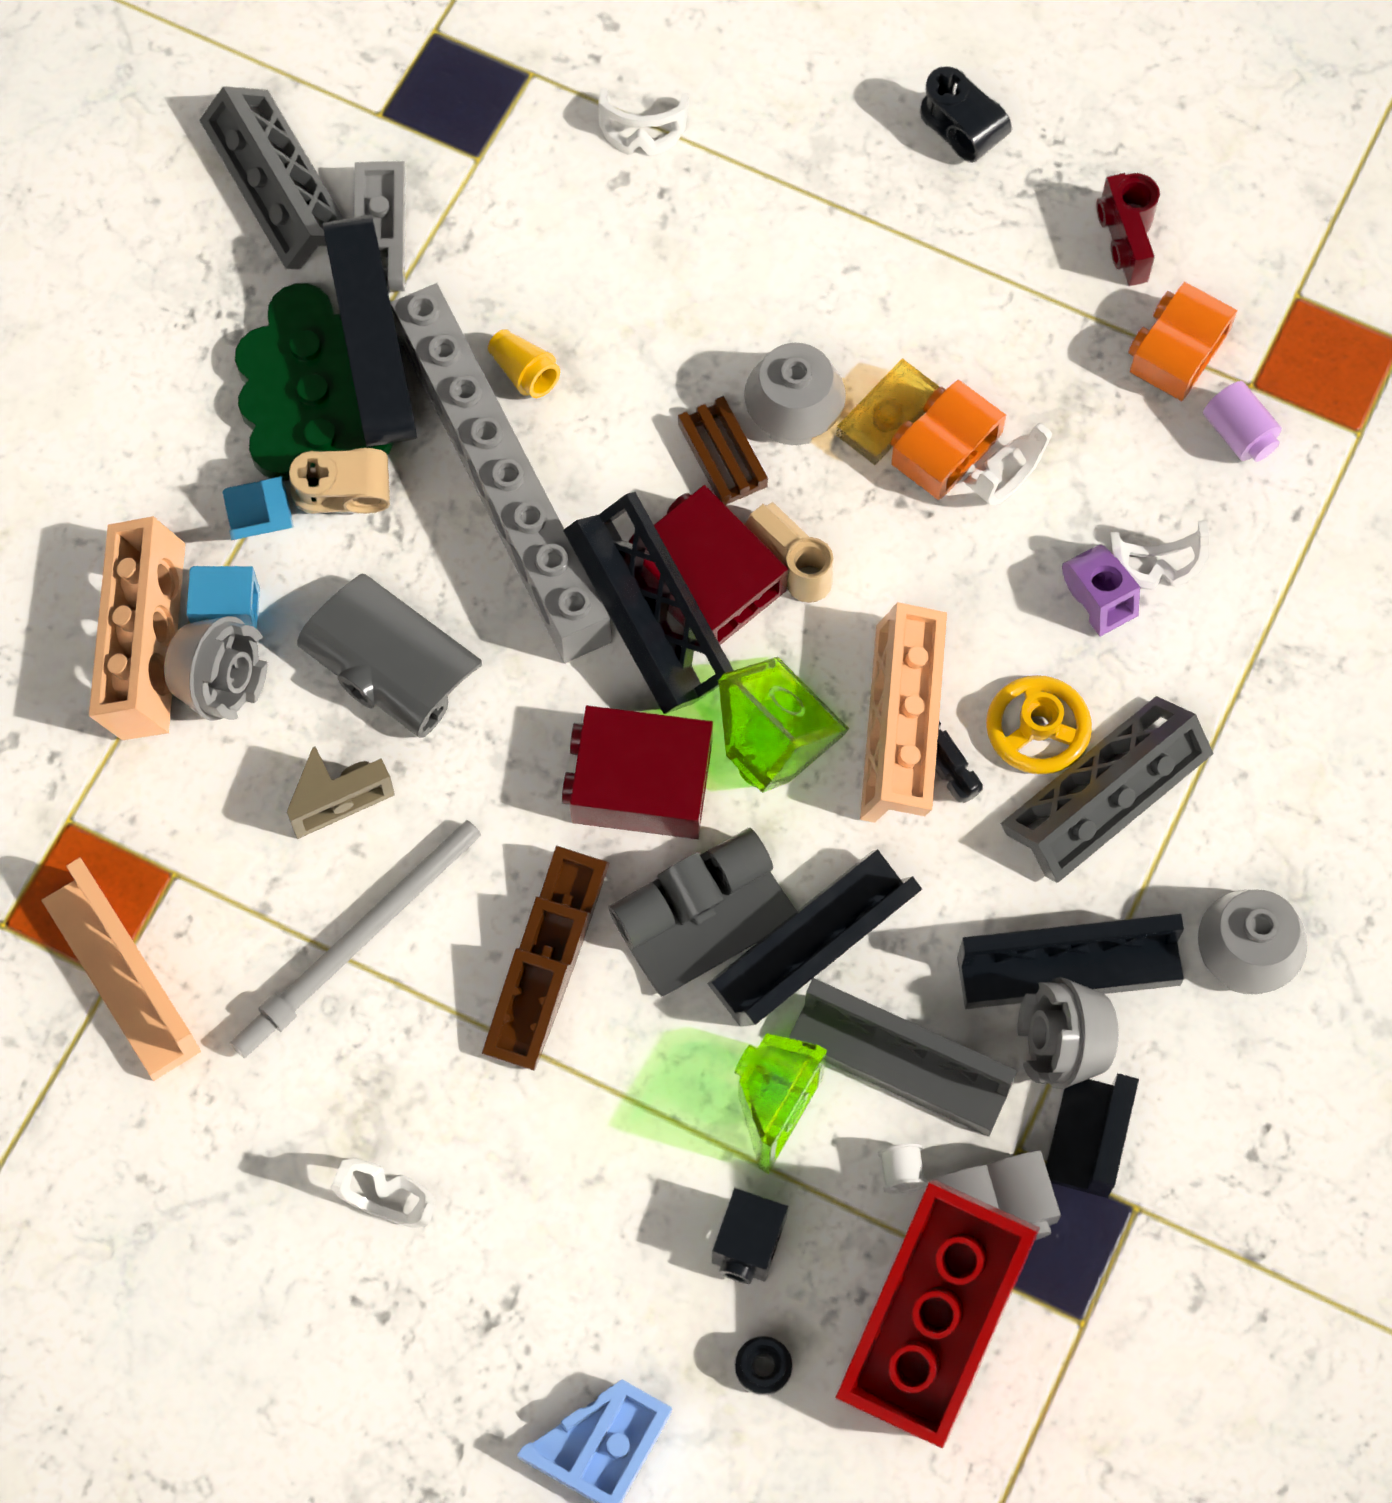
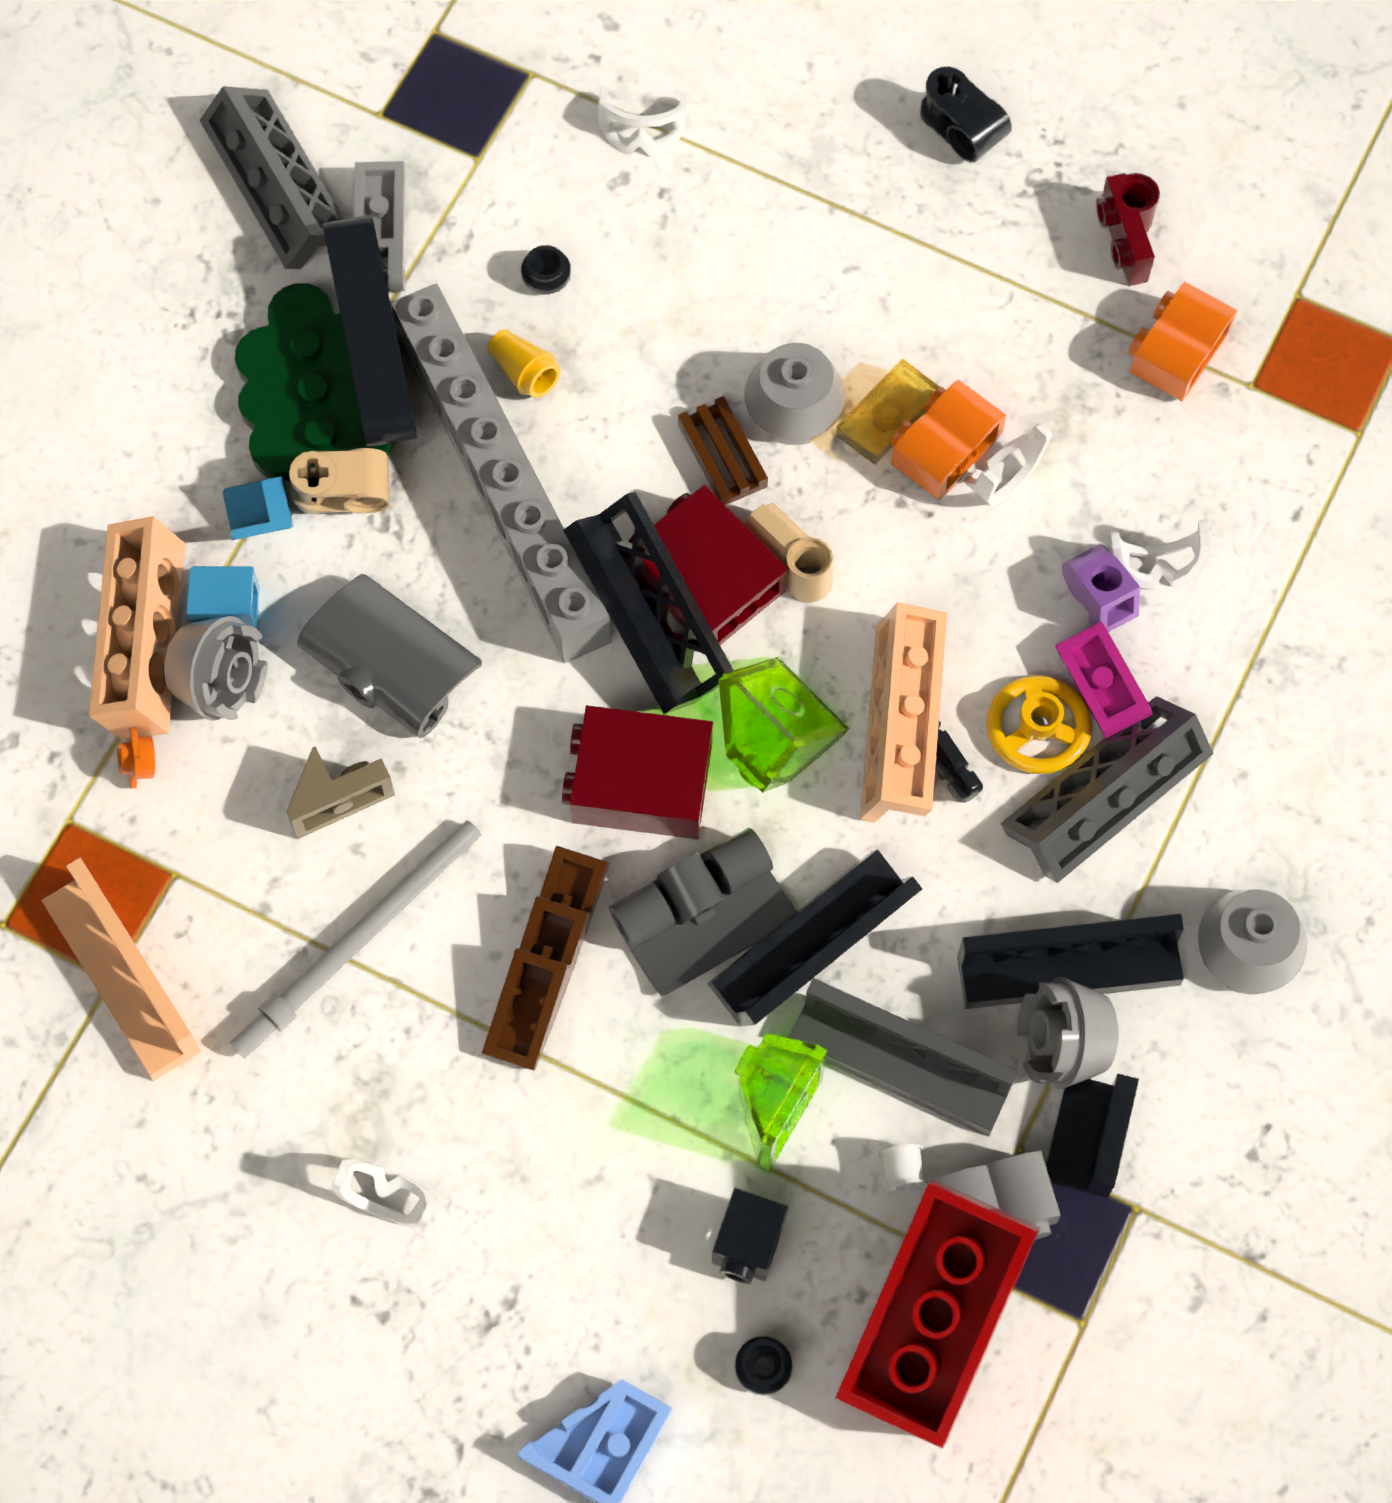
lavender brick [1203,381,1282,462] -> none
none -> orange plate [117,727,155,789]
none -> black plate [521,245,571,294]
none -> dark pink plate [1055,621,1153,739]

